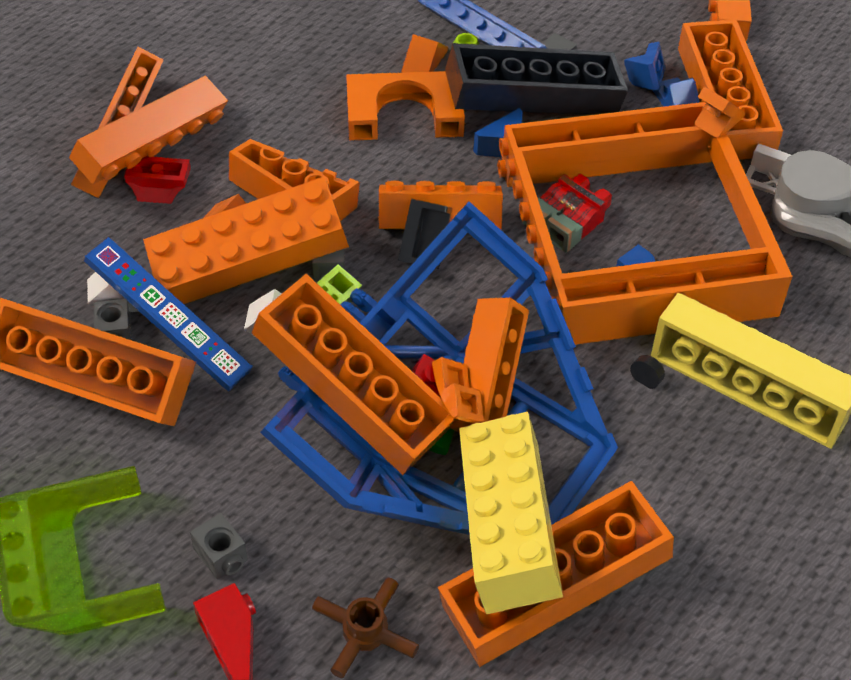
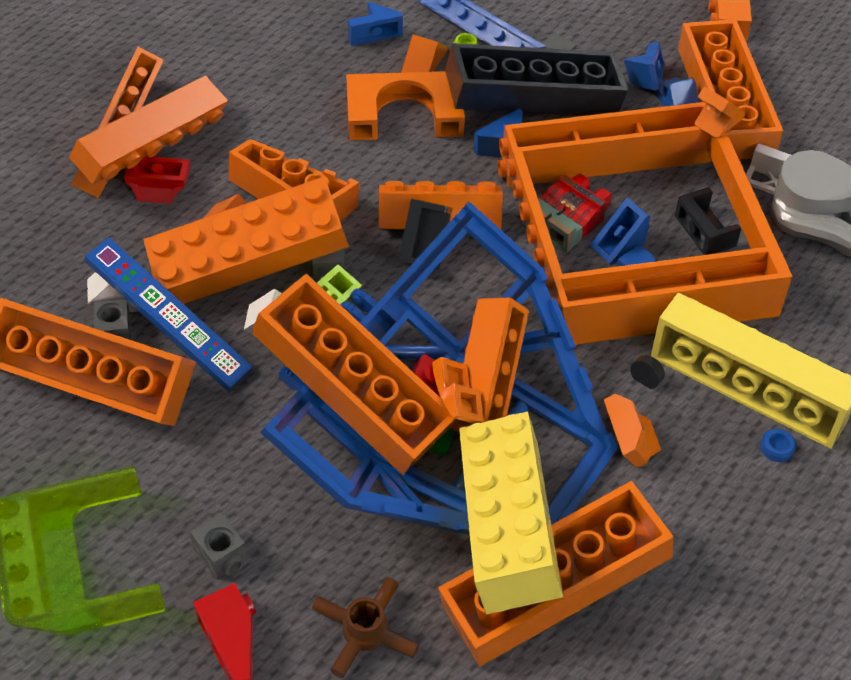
none -> blue slope [348,2,403,46]
none -> blue slope [590,197,651,265]
none -> orange slope [604,394,661,467]
none -> black panel [674,187,741,255]
none -> blue tile [760,429,796,462]

